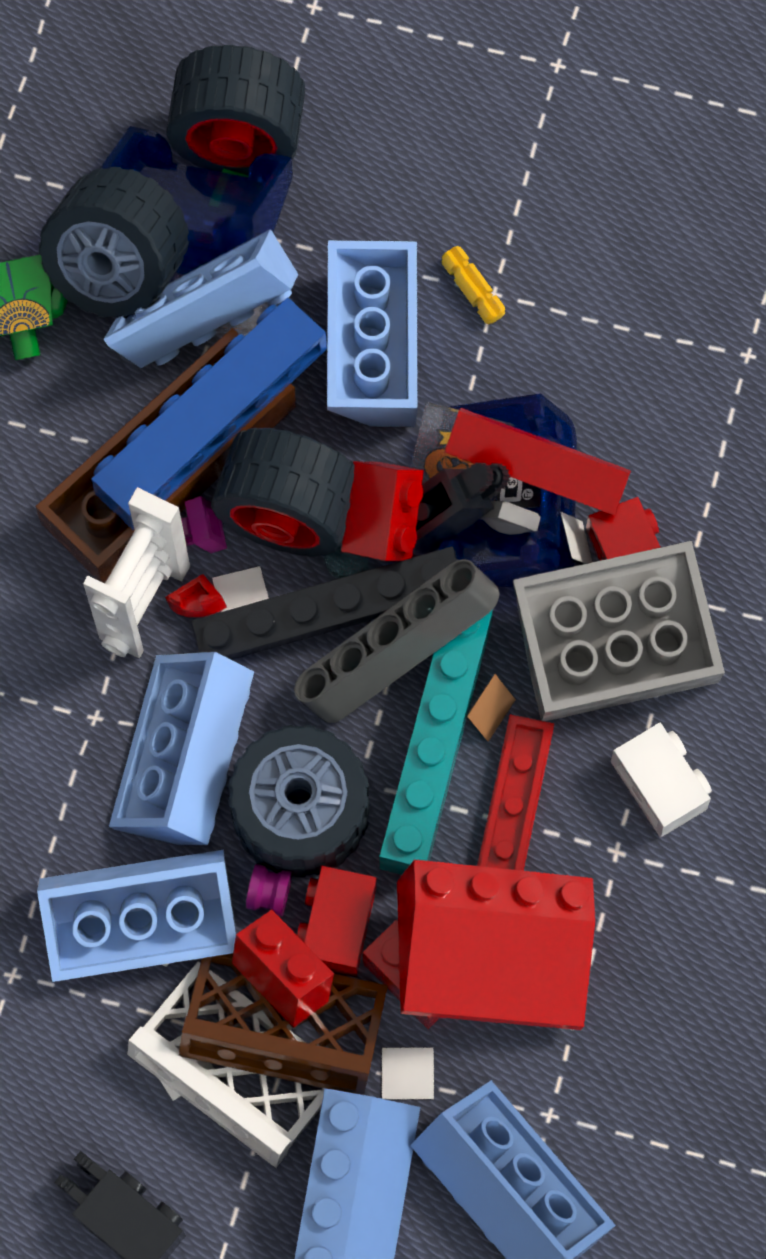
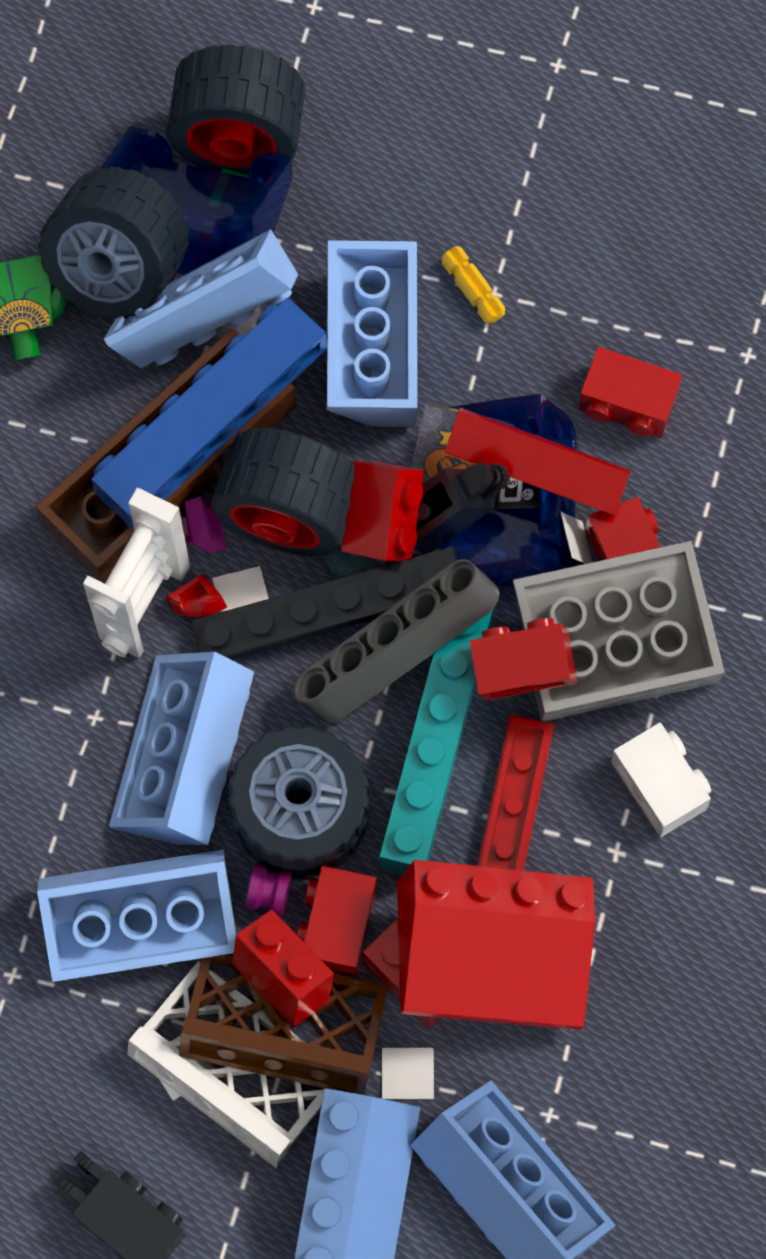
medium nougat sticker [467,674,516,741] -> none
light grey tile [480,501,541,535] -> none
none -> red brick [470,618,577,700]
none -> red brick [578,347,683,437]

